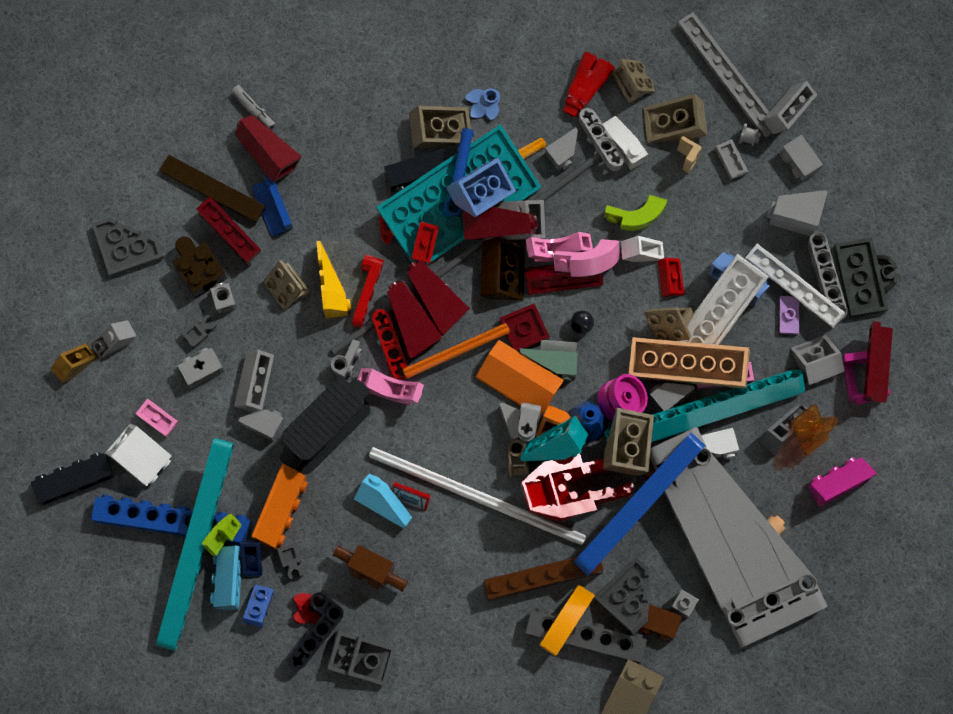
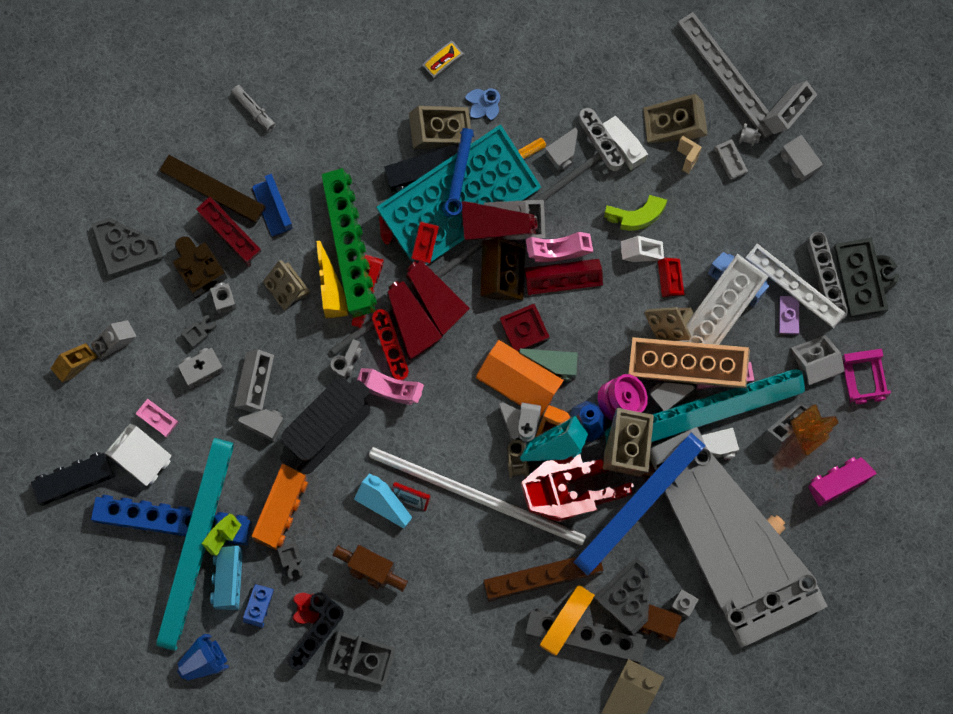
dark red slope [235,115,302,182] -> none
dark blue slope [240,541,263,576] -> none
orange axle [403,323,510,378] -> none
medium blue slope [446,158,516,217] -> none
white sticker [540,340,577,352] -> none
bright pink arch [553,239,620,277] -> none
red piece [563,52,615,117] -> none
black piece [570,310,594,334] -> none
dark tan bracket [612,59,655,103] -> none
light grey slope [767,190,828,236] -> none
dark red panel [863,321,893,403] -> none
none -> blue cone [177,634,229,681]
none -> green brick [321,168,377,318]
none -> slope [422,41,465,79]

